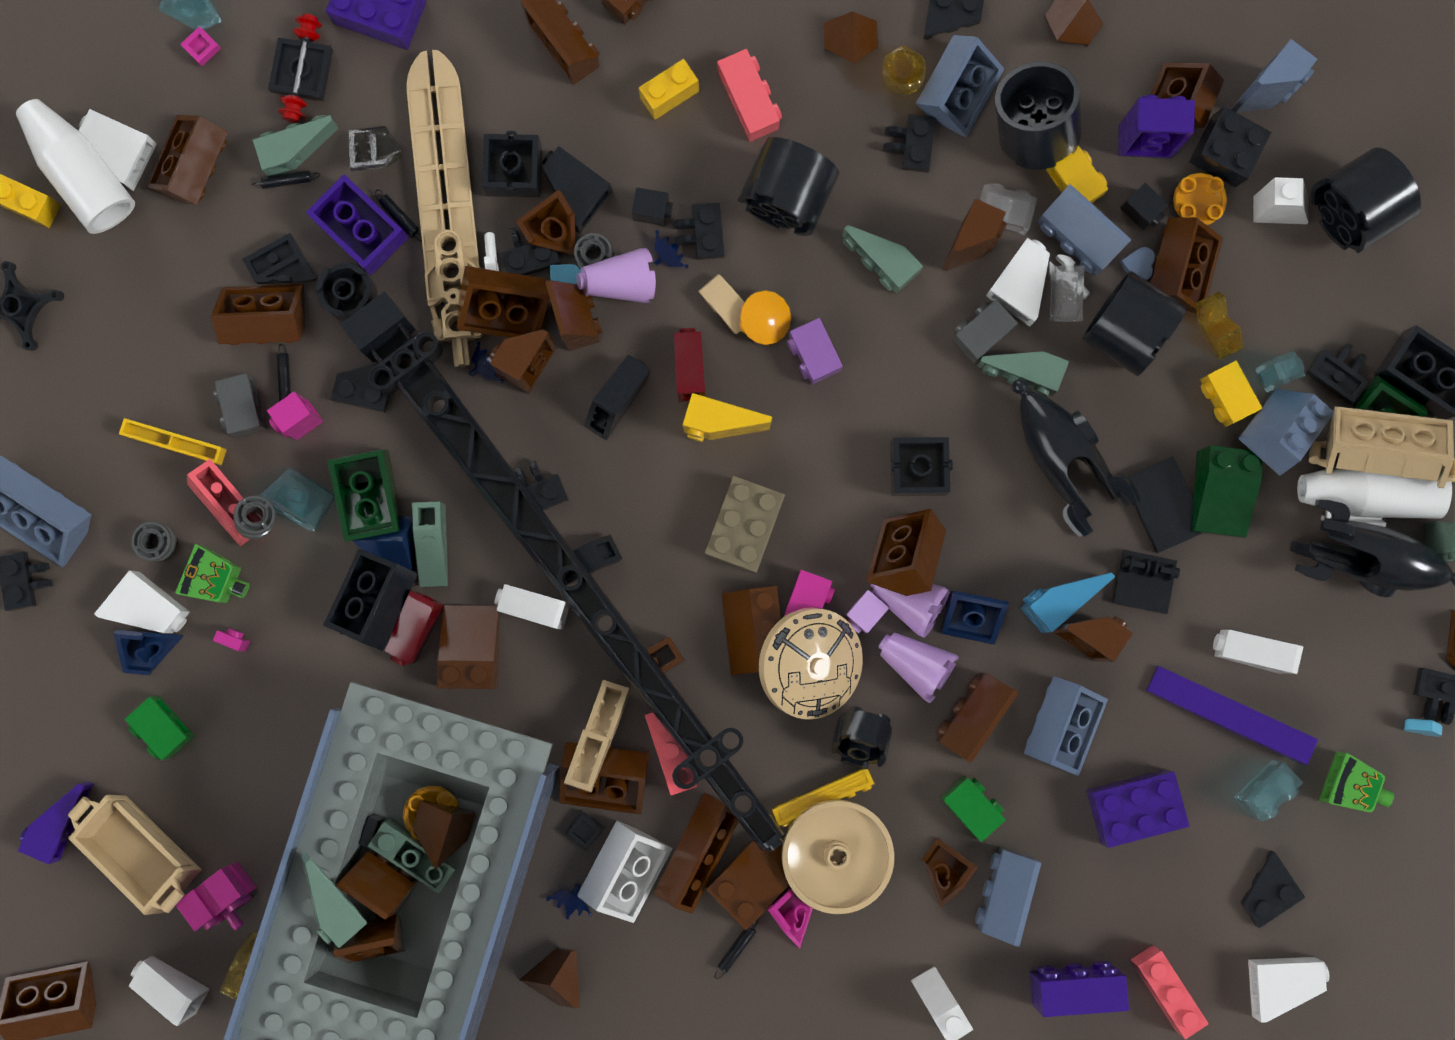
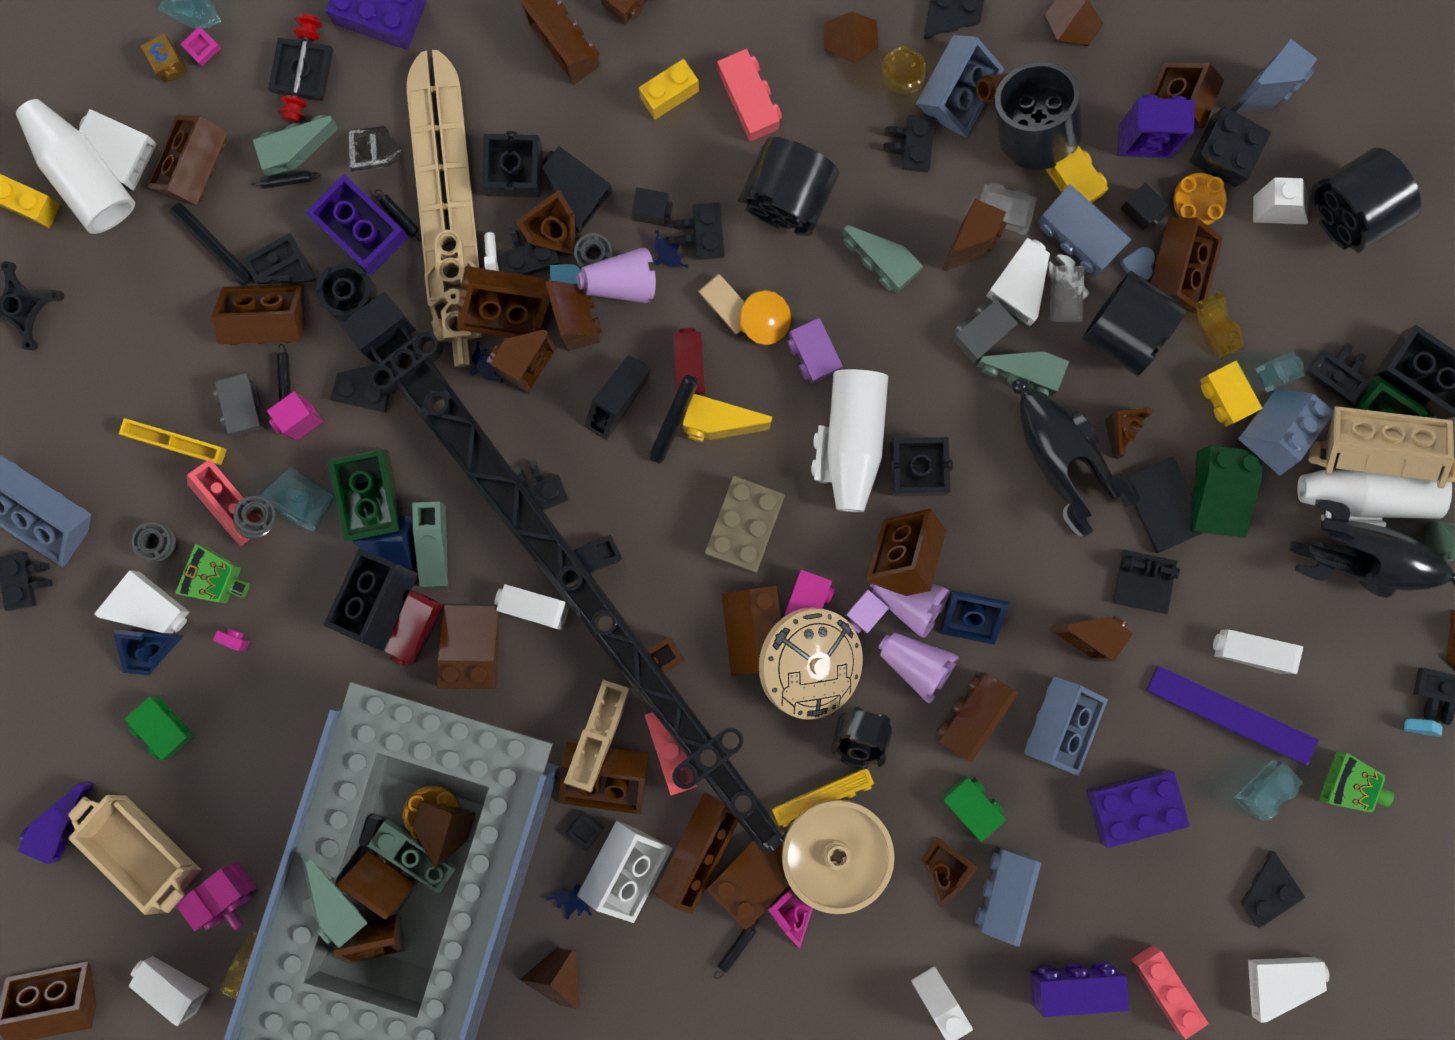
dark azure slope [1020,573,1115,633] -> none
none -> pearl gold brick [141,33,188,83]
none -> black axle [170,203,253,286]
none -> black axle [649,374,698,464]
none -> white piece [811,369,888,512]
none -> reddish brown brick [976,73,1008,103]
none -> reddish brown slope [1105,408,1154,459]

